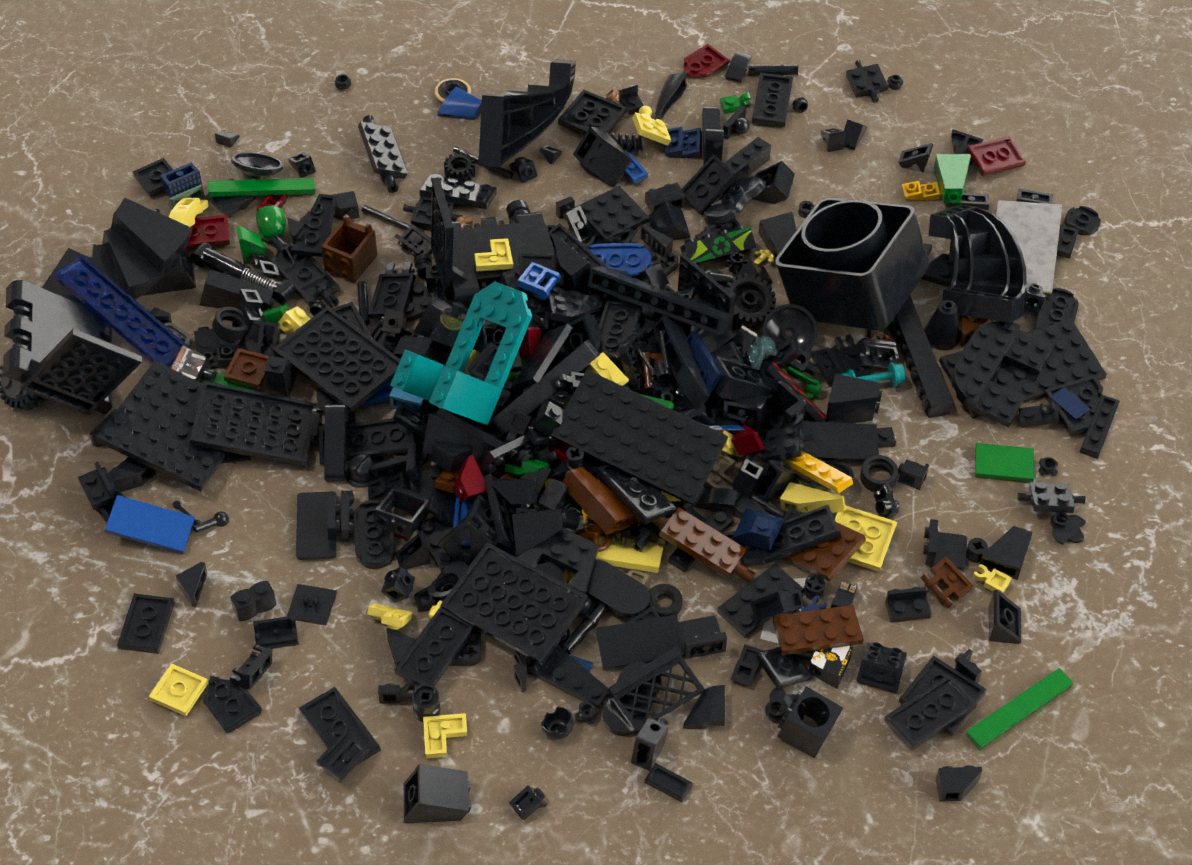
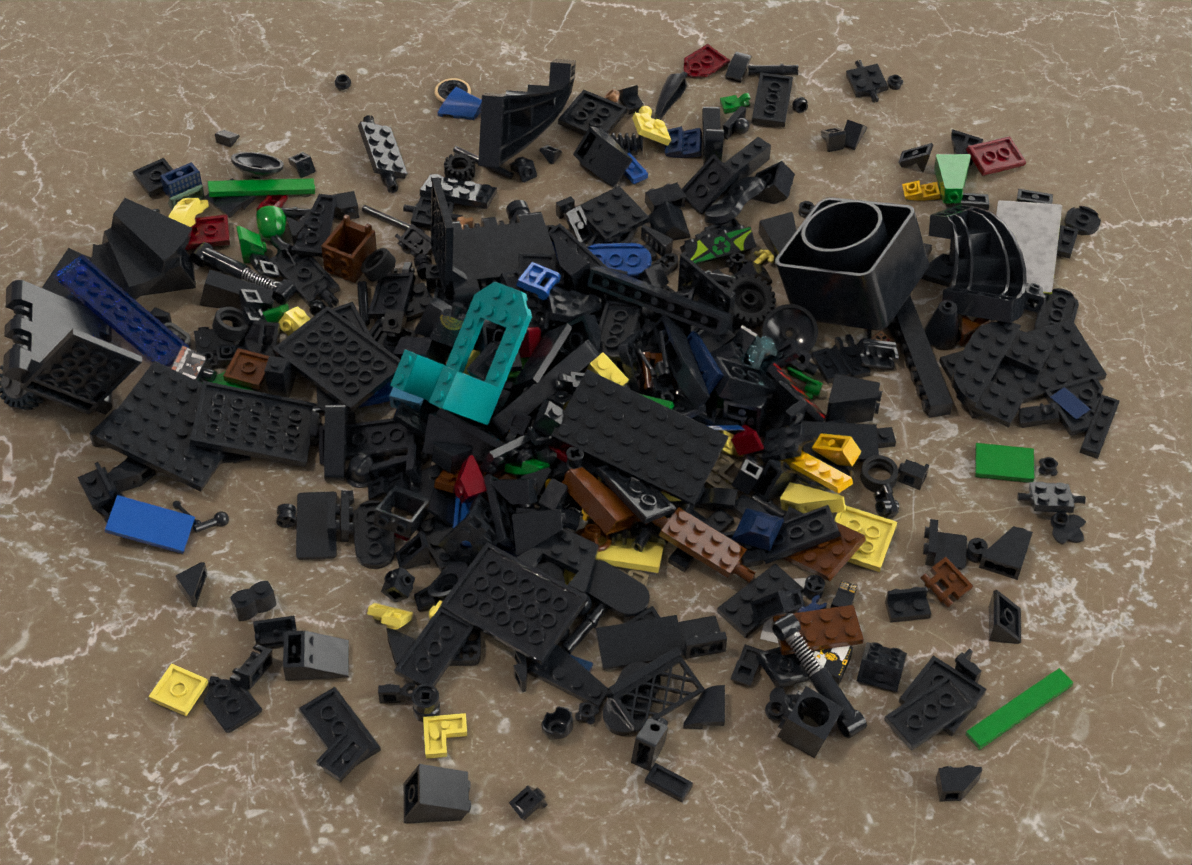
black tile [117,593,175,654] -> none
black piece [287,584,337,626] -> none
light yellow plate [474,239,513,271] -> none
black tyre [647,584,683,617] -> none
teal piece [841,362,906,387] -> none
light yellow plate [973,564,1012,594] -> none
none -> black wheel [276,504,297,528]
none -> black pin [279,207,312,221]
none -> slope [283,631,349,681]
none -> black tyre [361,248,396,282]
none -> black piece [771,613,867,739]
none -> yellow slope [812,433,861,466]

